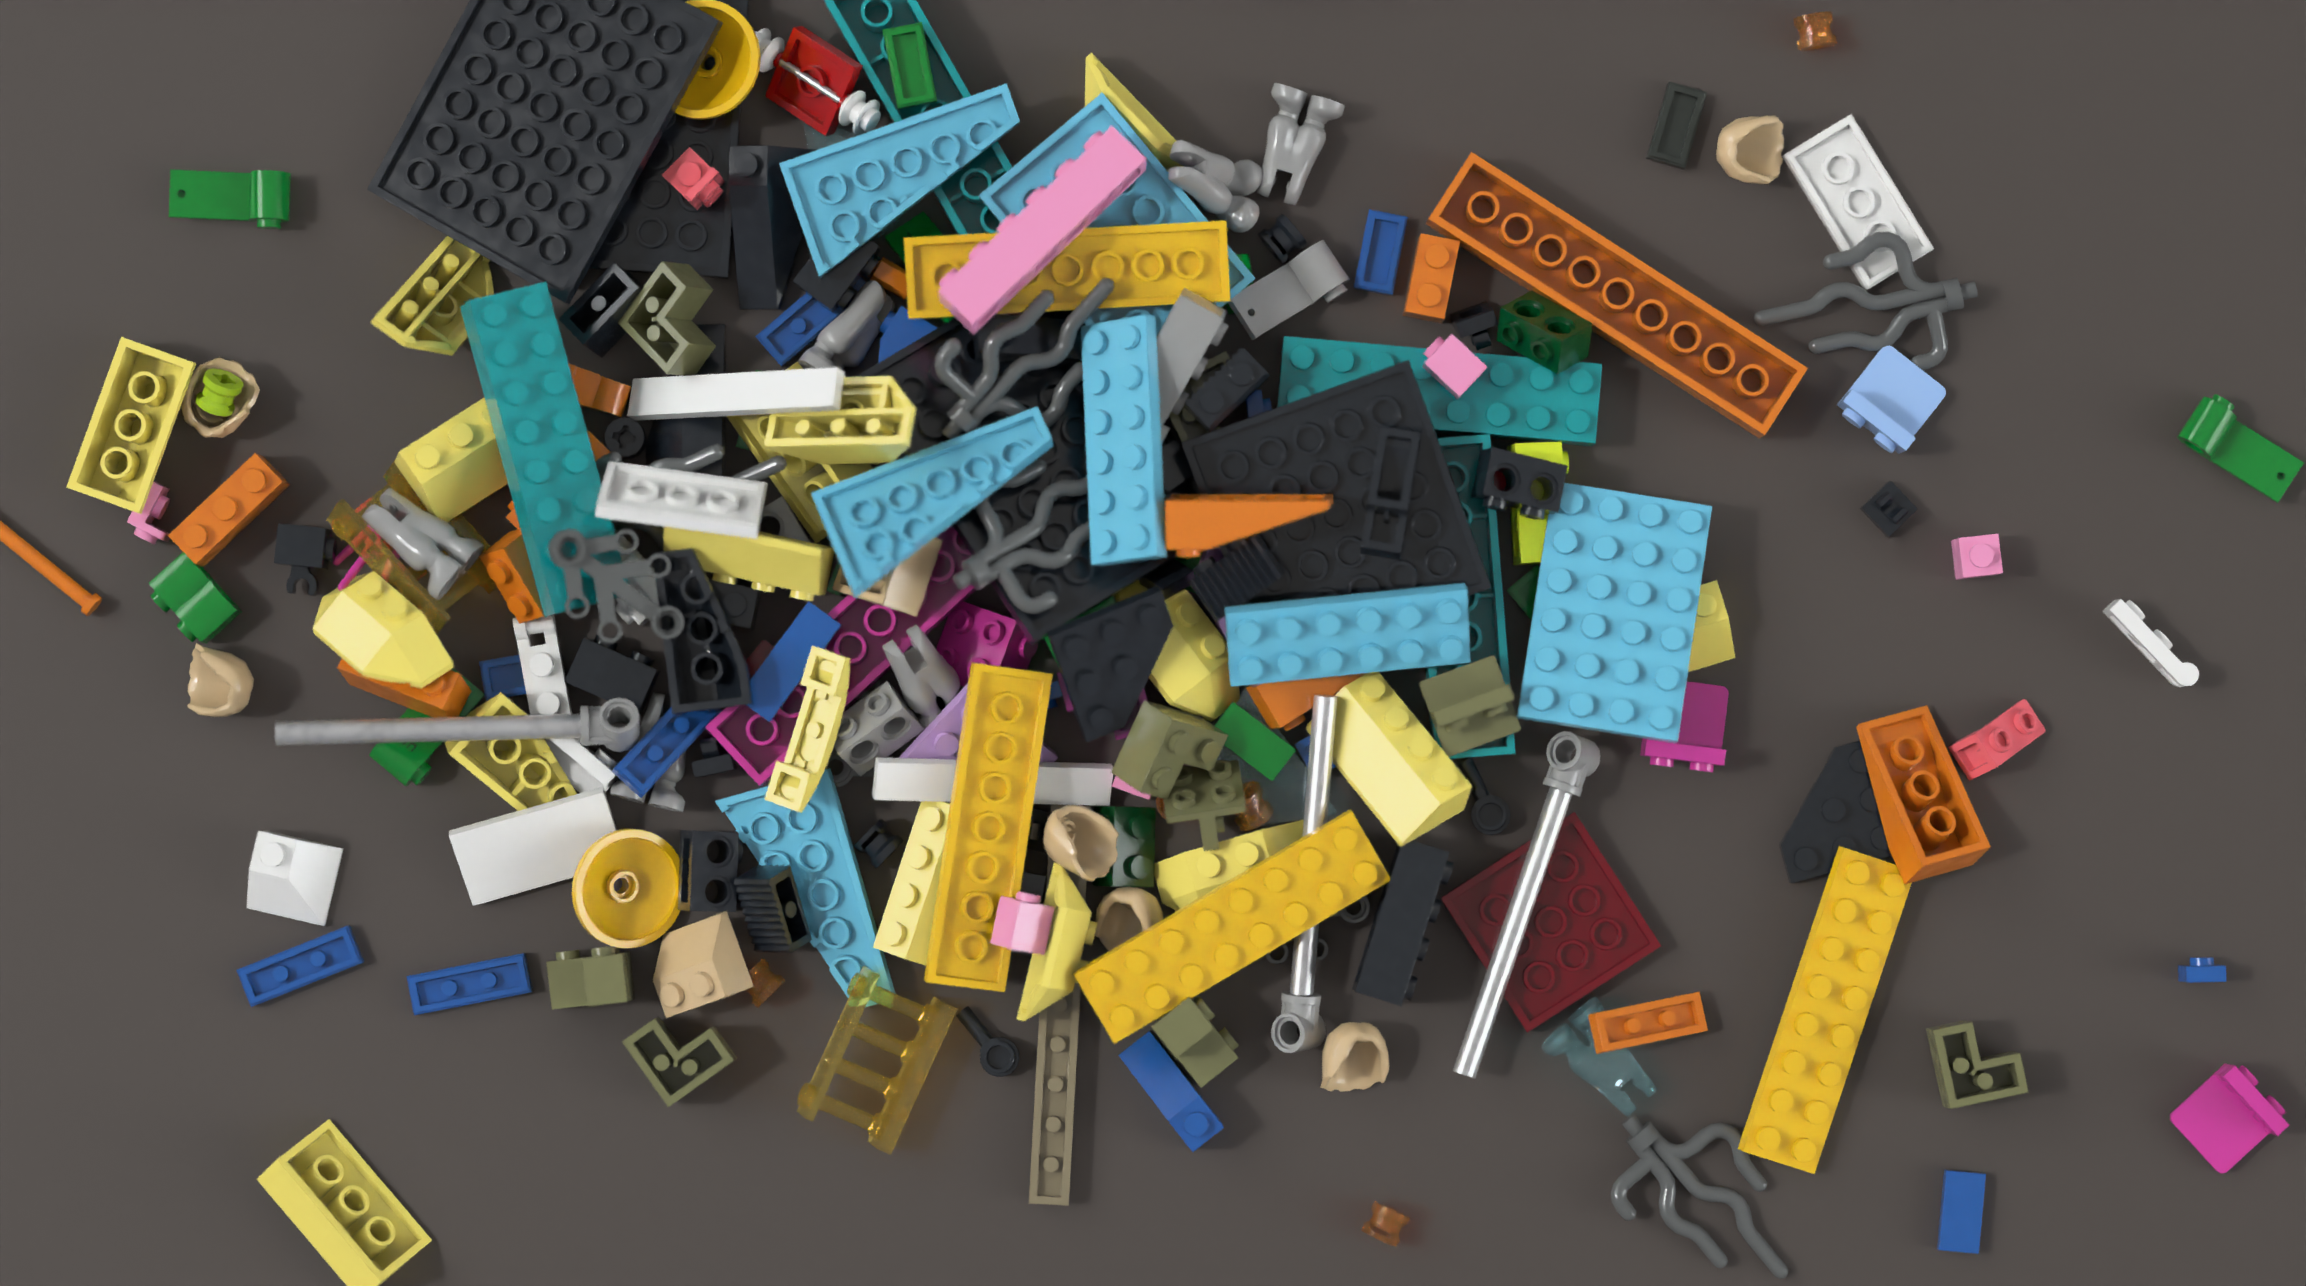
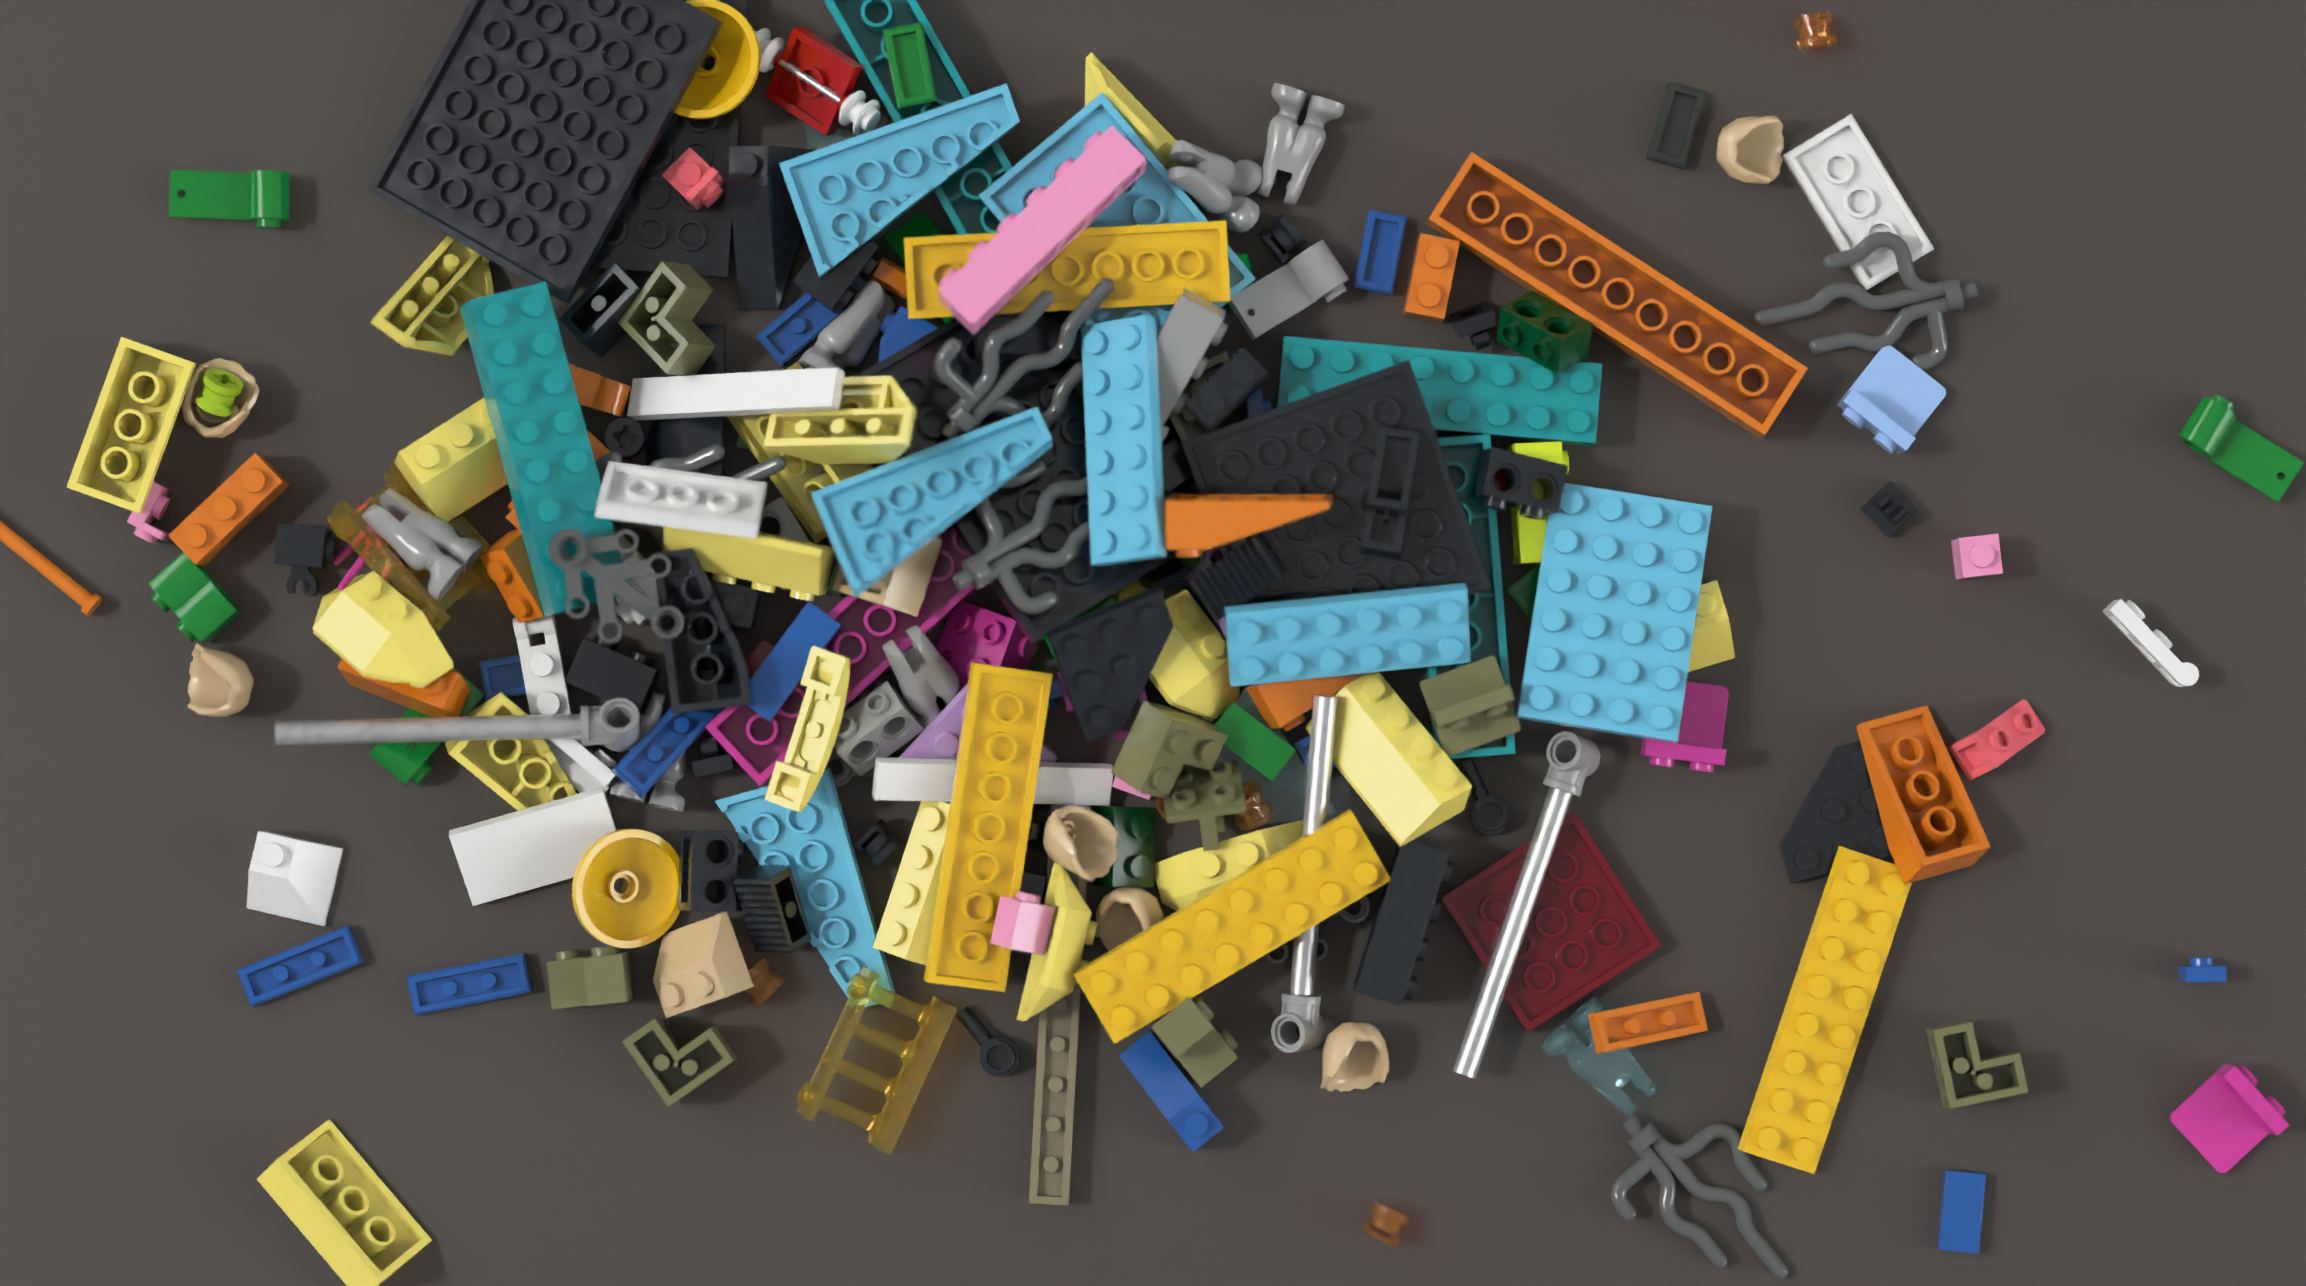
bright pink brick [1422,334,1487,400] -> none

